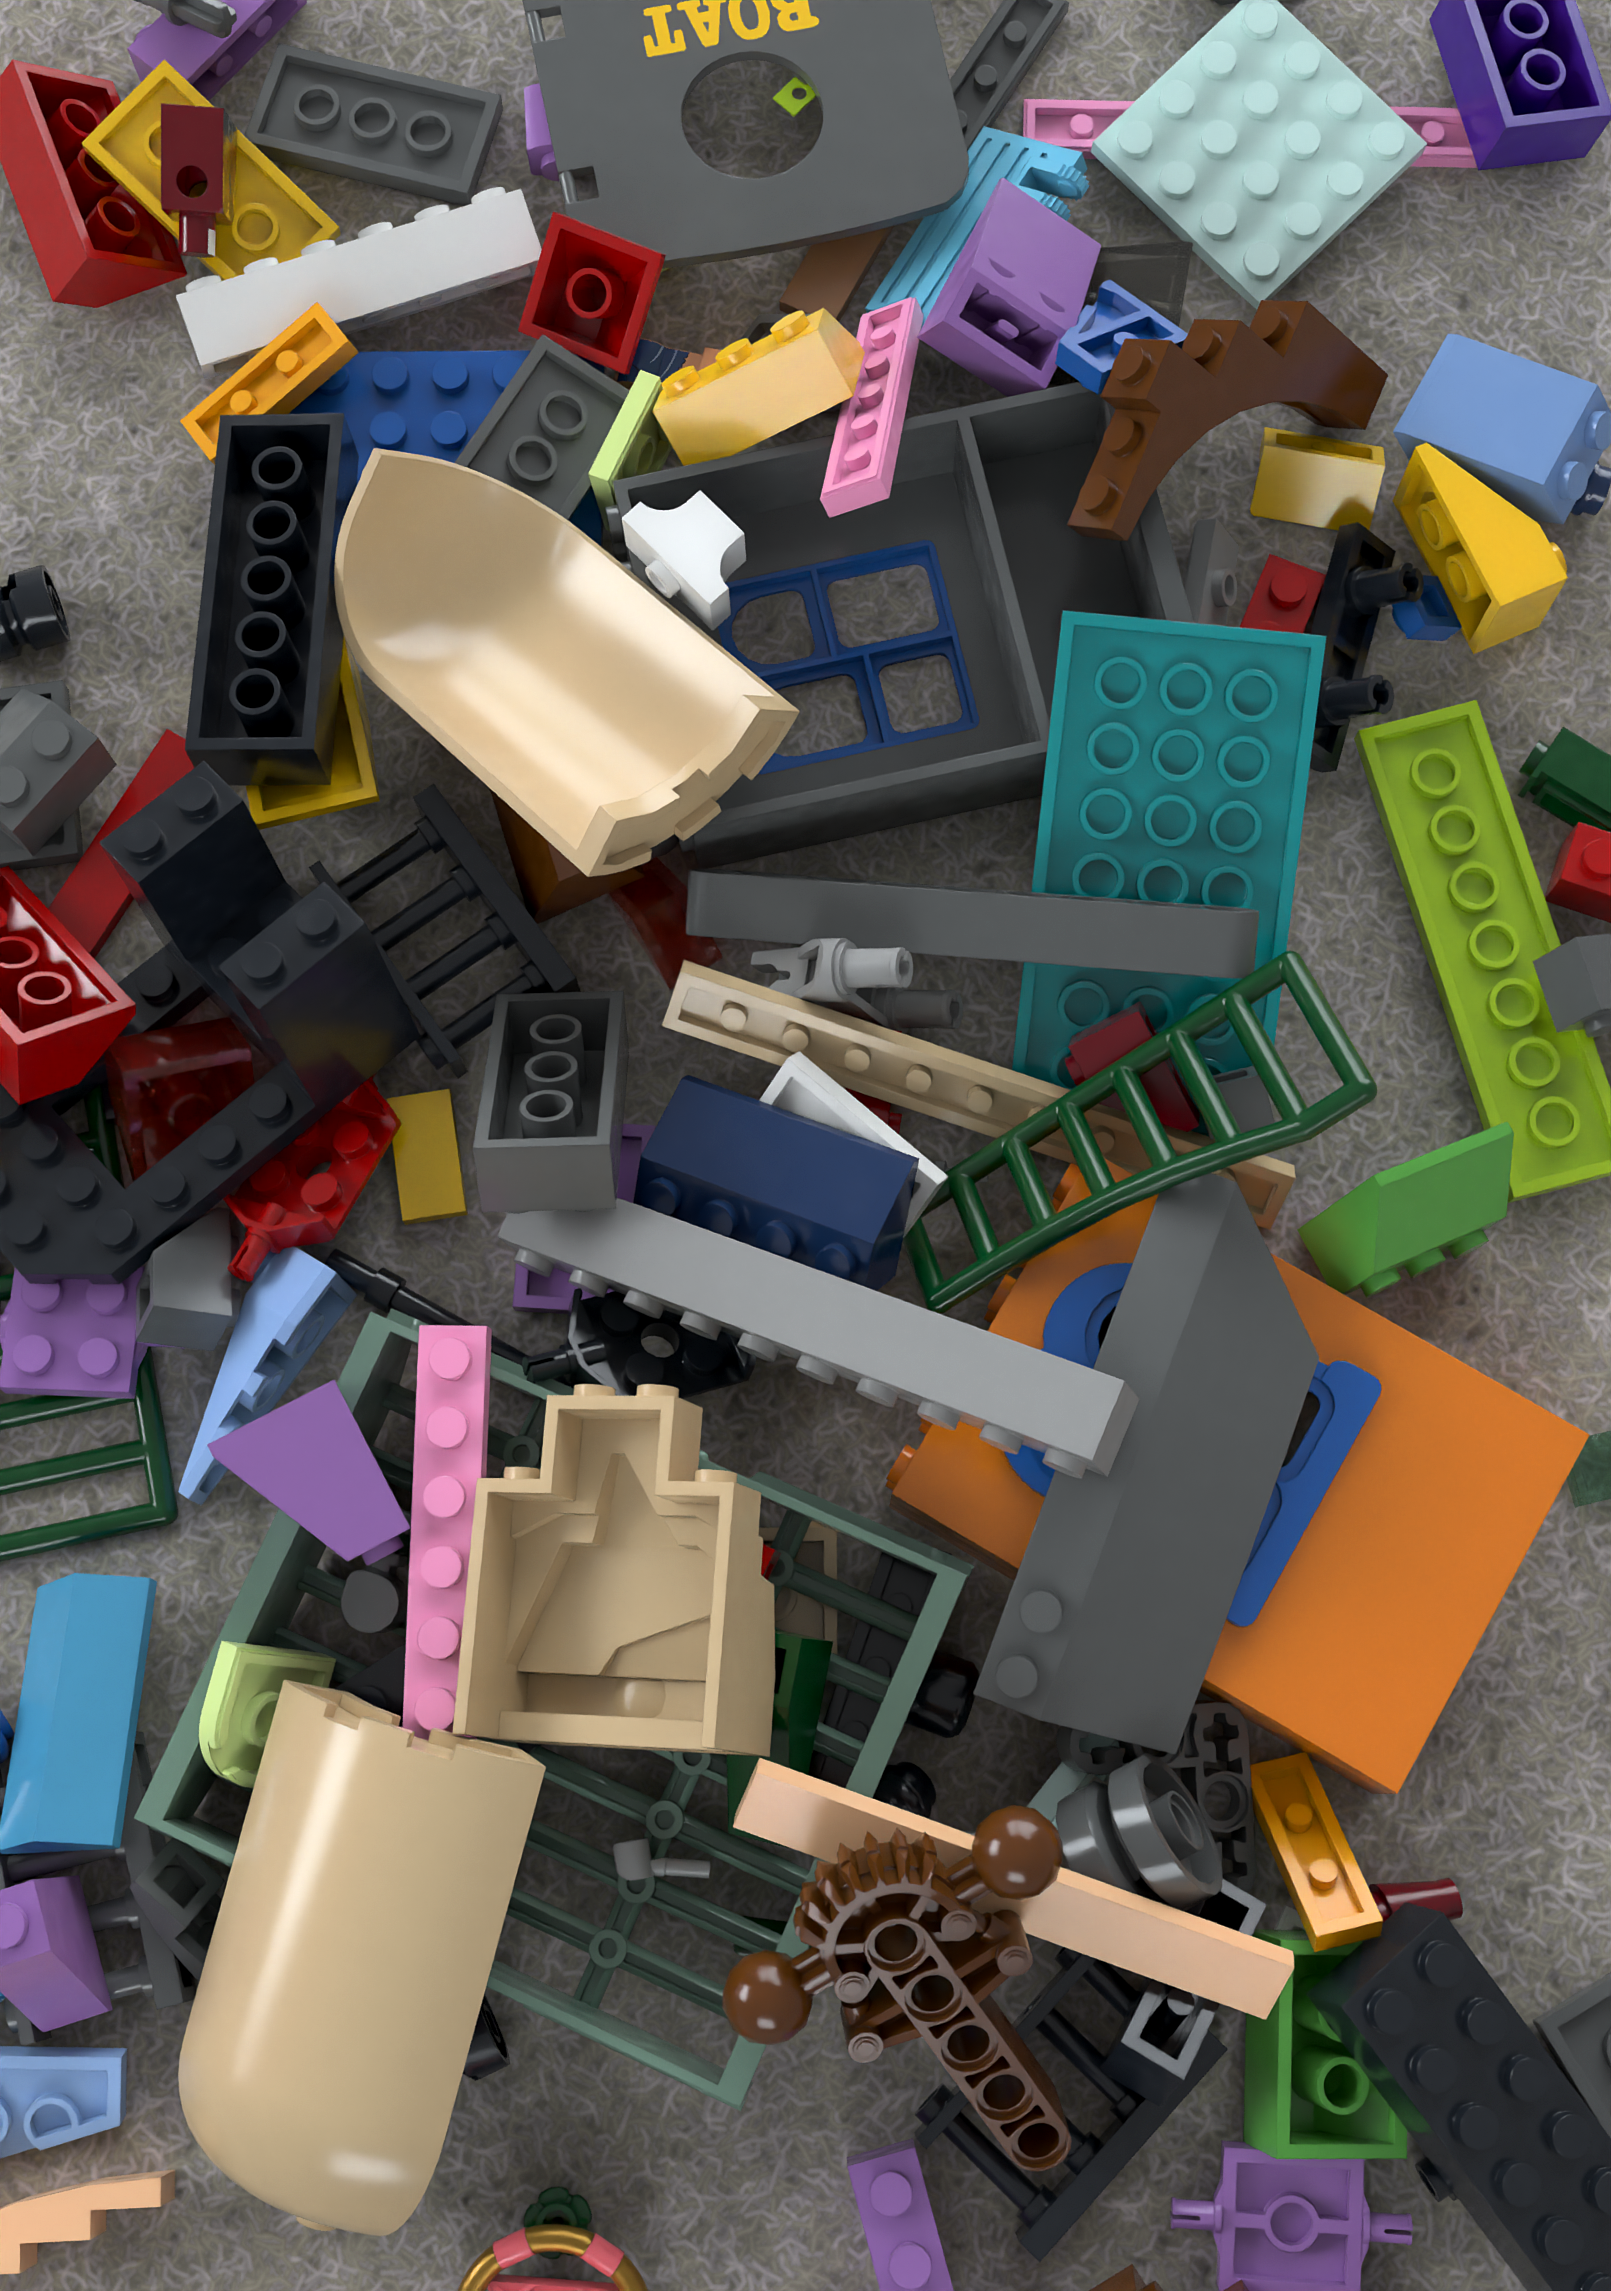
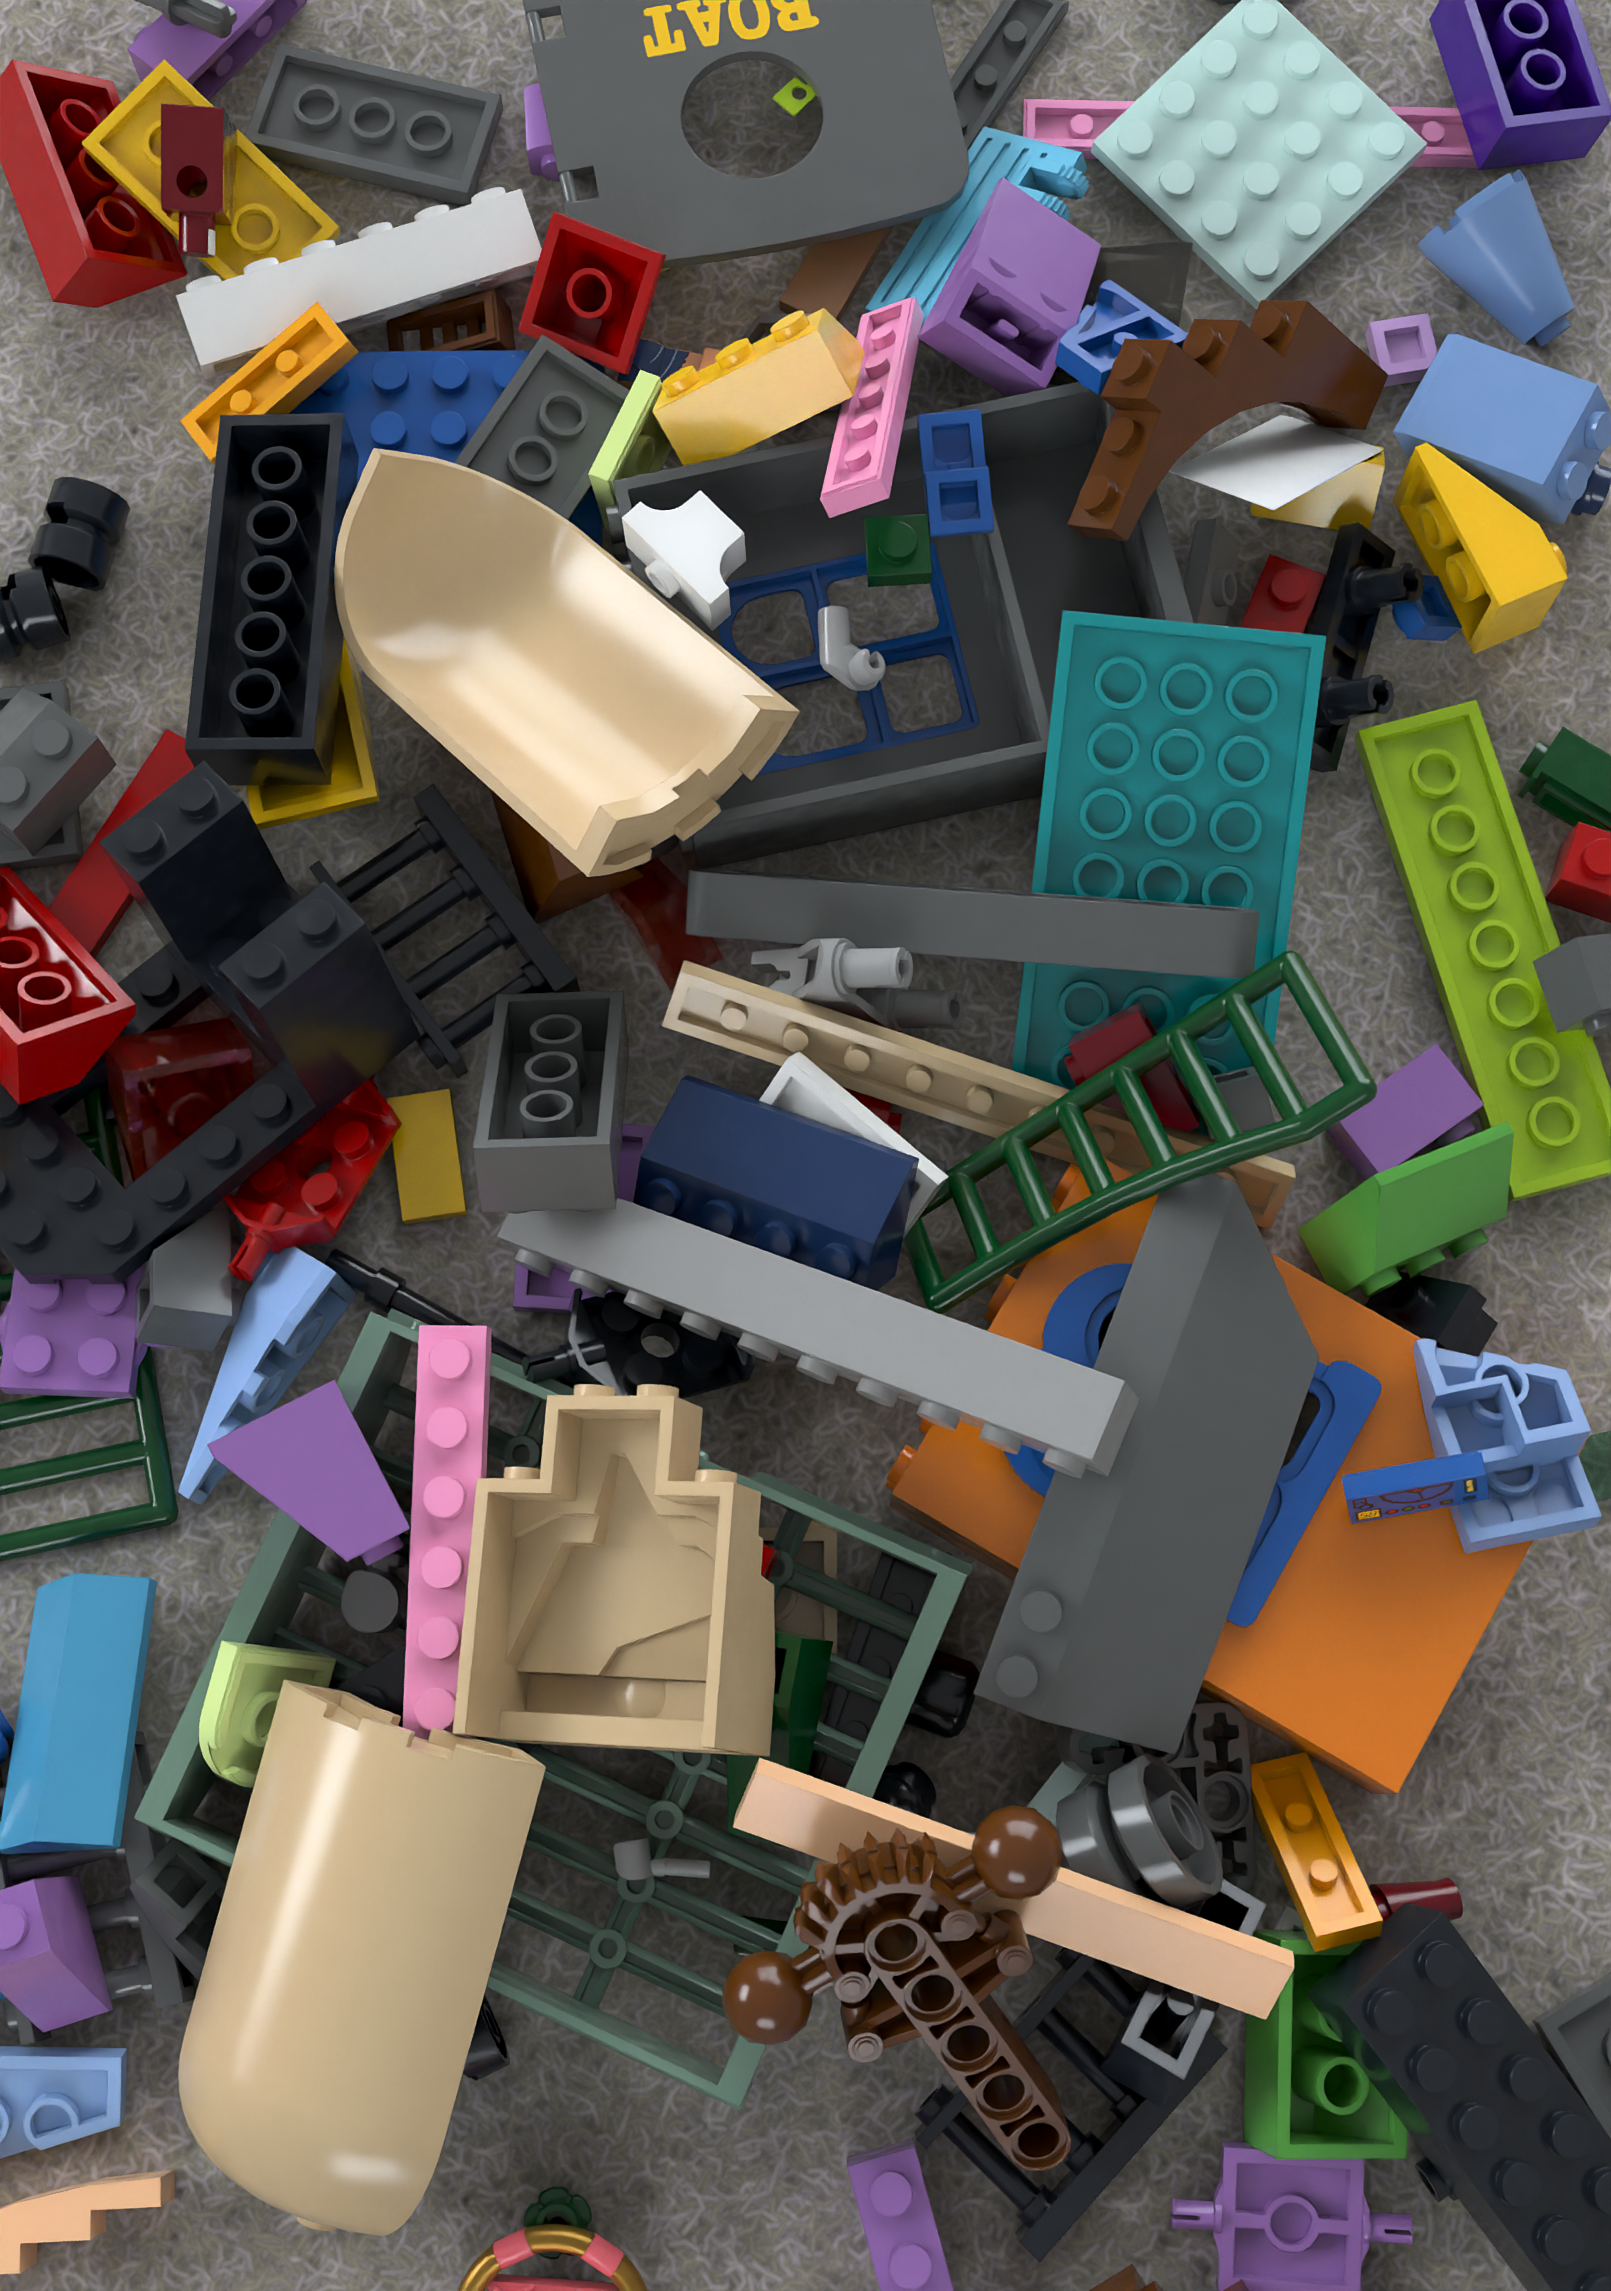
none -> black wheel [28,477,130,591]
none -> reddish brown slope [387,288,516,351]
none -> light grey arm [818,606,886,691]
none -> dark green plate [864,514,932,587]
none -> blue slope [917,409,994,538]
none -> white sticker [1169,415,1383,510]
none -> medium lavender brick [1326,1044,1484,1181]
none -> blue tile [1341,1451,1489,1524]
none -> lavender plate [1365,313,1437,387]
none -> black brick [1365,1271,1498,1357]
none -> medium blue slope [1413,1338,1602,1554]
none -> medium blue cone [1418,169,1575,347]

